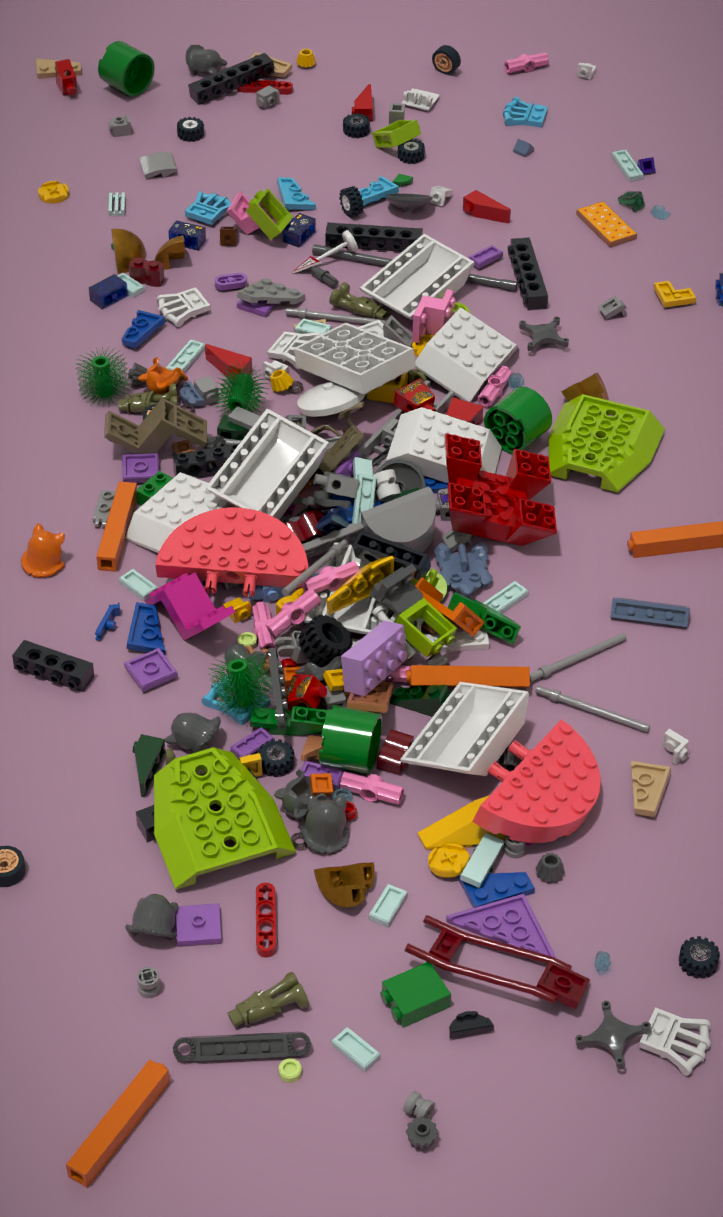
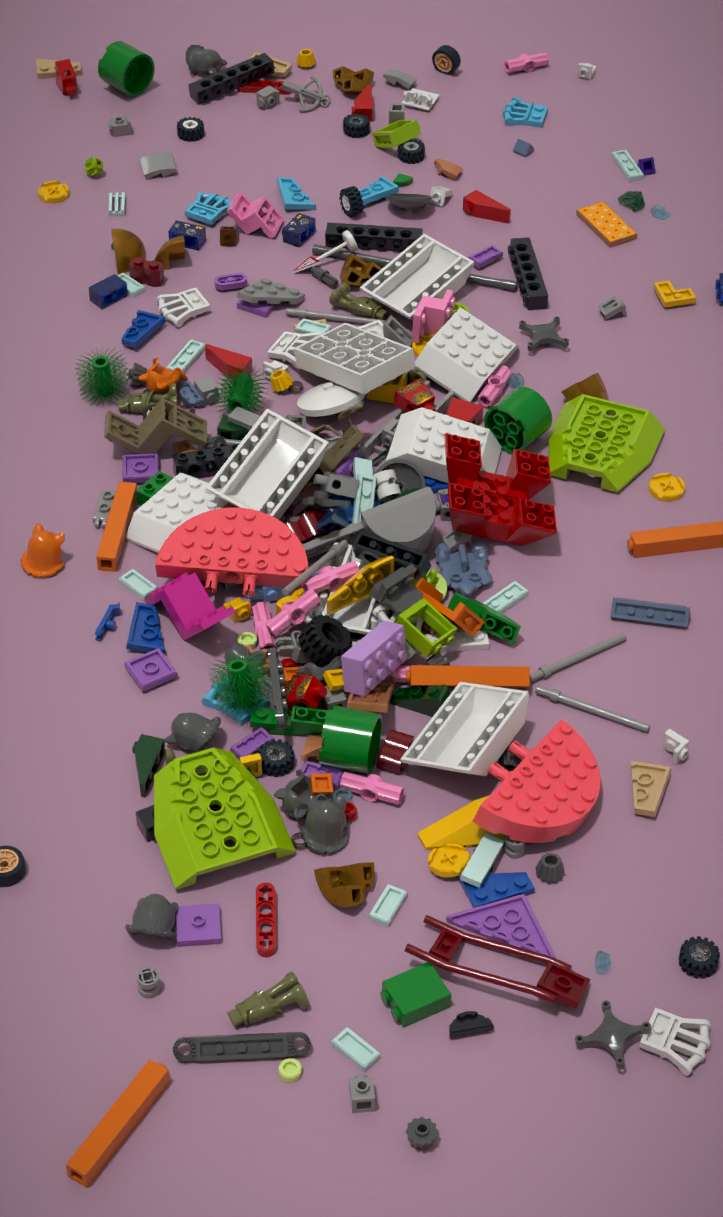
black brick [12,640,94,692] -> none
lime window [245,188,293,240] -> none
light grey wheel [403,1091,435,1119] -> none
none -> lime gear [84,157,103,177]
none -> light grey piece [281,75,330,112]
none -> pearl gold brick [333,66,374,93]
none -> pearl gold brick [340,254,382,286]
none -> light grey brick [349,1074,376,1113]
none -> light grey slope [383,70,417,89]
none -> nougat slope [434,159,463,181]
none -> yellow tile [649,473,685,502]

